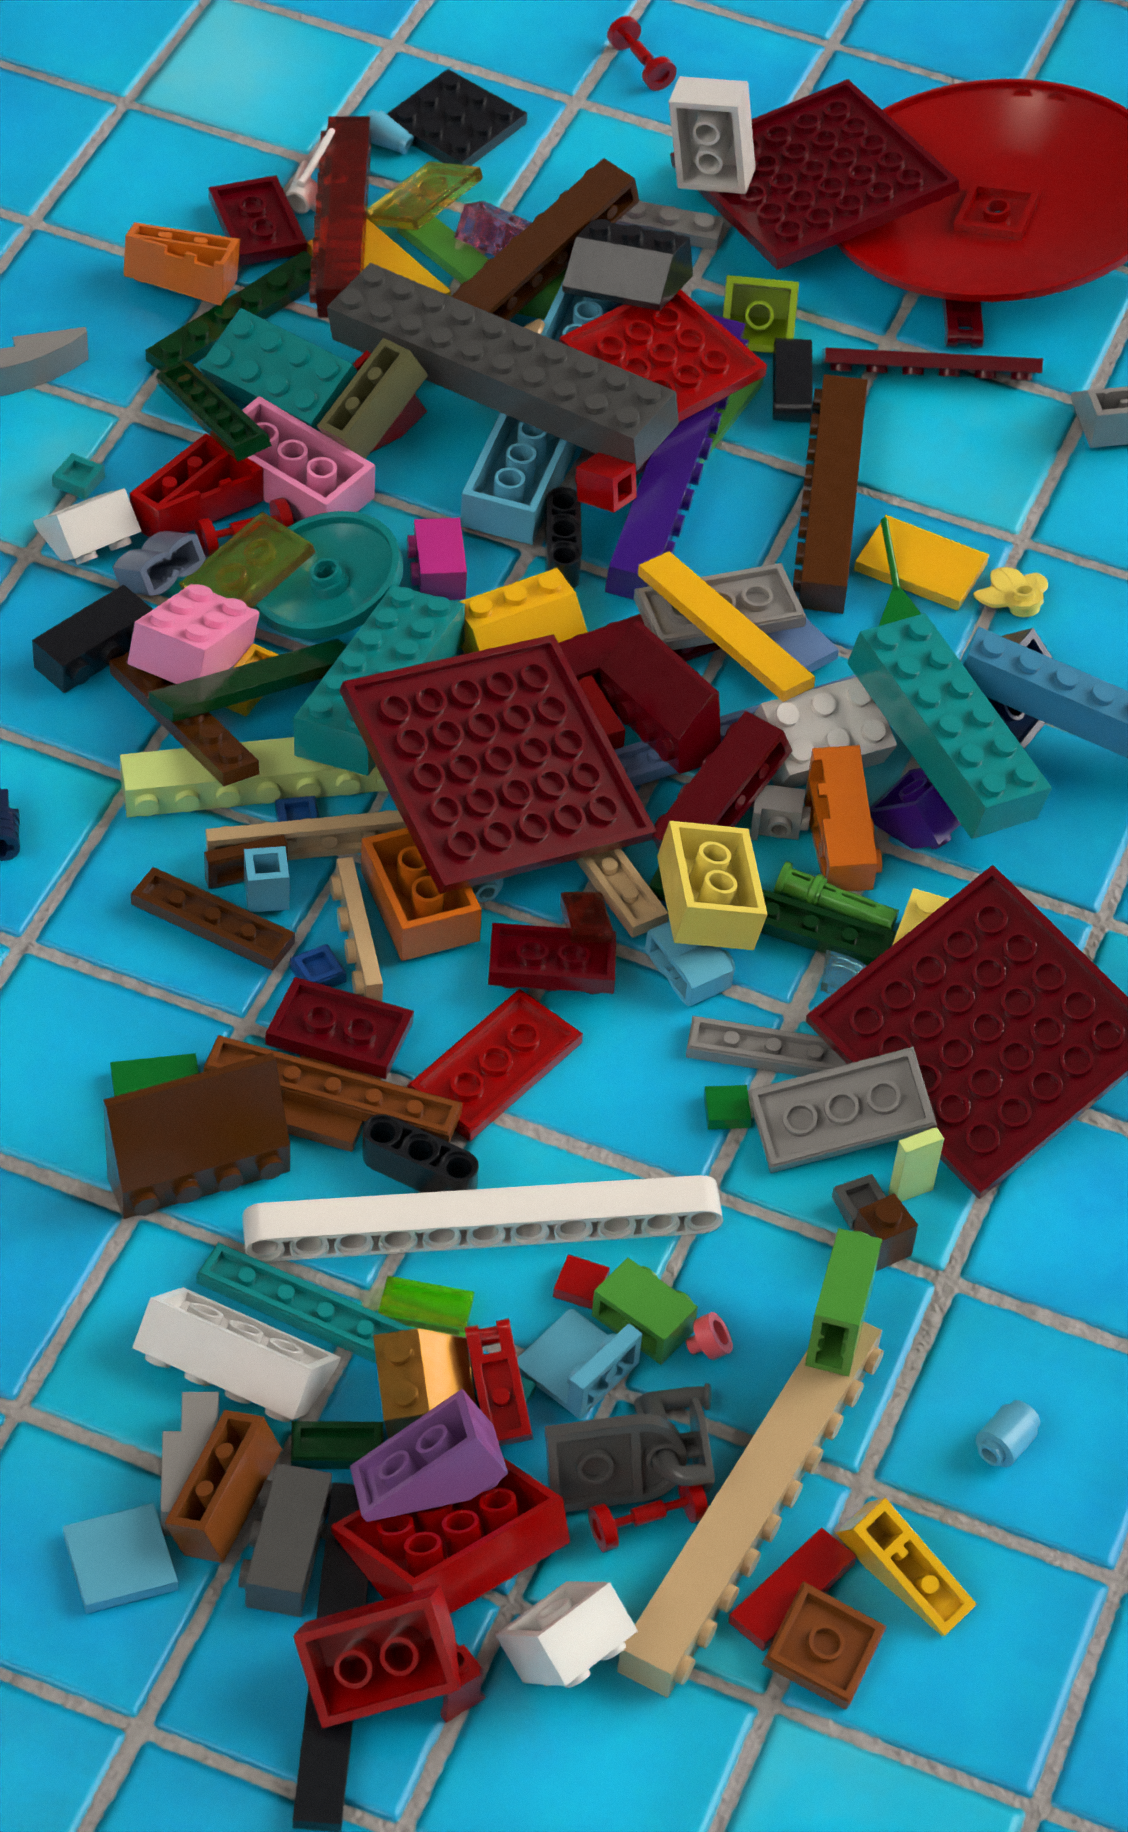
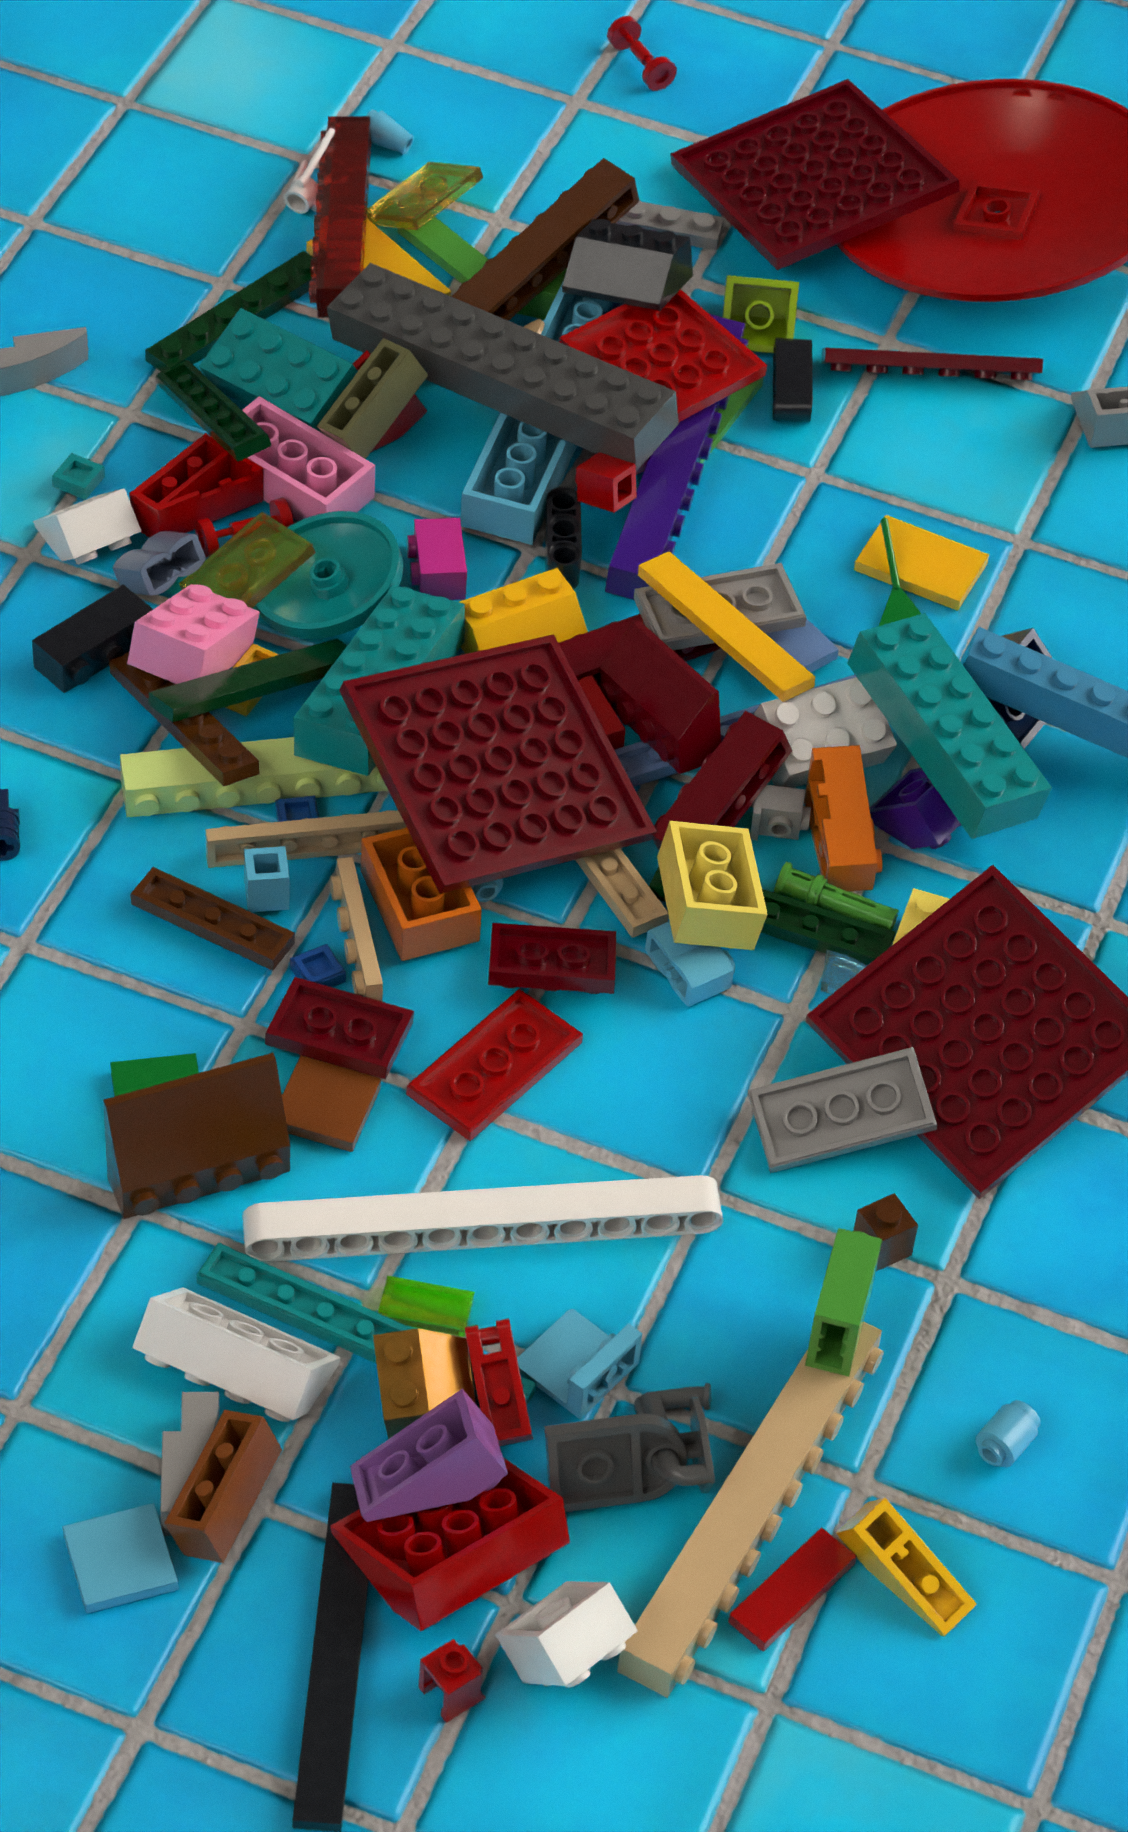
orange wedge [124,222,240,306] -> none
dark orange tile [203,1035,463,1143] -> none
reddish brown tile [204,834,288,889] -> none
dark red plate [209,175,307,266] -> none
dark grey brick [238,1463,332,1617] -> none
dark green tile [291,1421,383,1469] -> none
red slope [293,1584,461,1728] -> none
black beam [362,1114,479,1193] -> none
black plate [387,69,527,173] -> none
clear pink brick [454,201,532,256] -> none
red tile [553,1254,610,1310] -> none
clear red tile [560,892,613,943] -> none
red wheel [588,1485,708,1552] -> none
bright green brick [592,1257,698,1365] -> none
white brick [669,76,755,194] -> none
light grey tile [686,1016,846,1076] -> none
coral tile [686,1312,733,1360] -> none
green tile [703,1085,751,1129] -> none
dark orange tile [761,1581,887,1710] -> none
reddish brown brick [792,374,868,614] -> none
dark grey plate [832,1174,886,1230] -> none
yellowish green tile [888,1127,944,1202] -> none
dark red plate [942,299,984,348] -> none
light yellow plate [973,567,1048,617] -> none

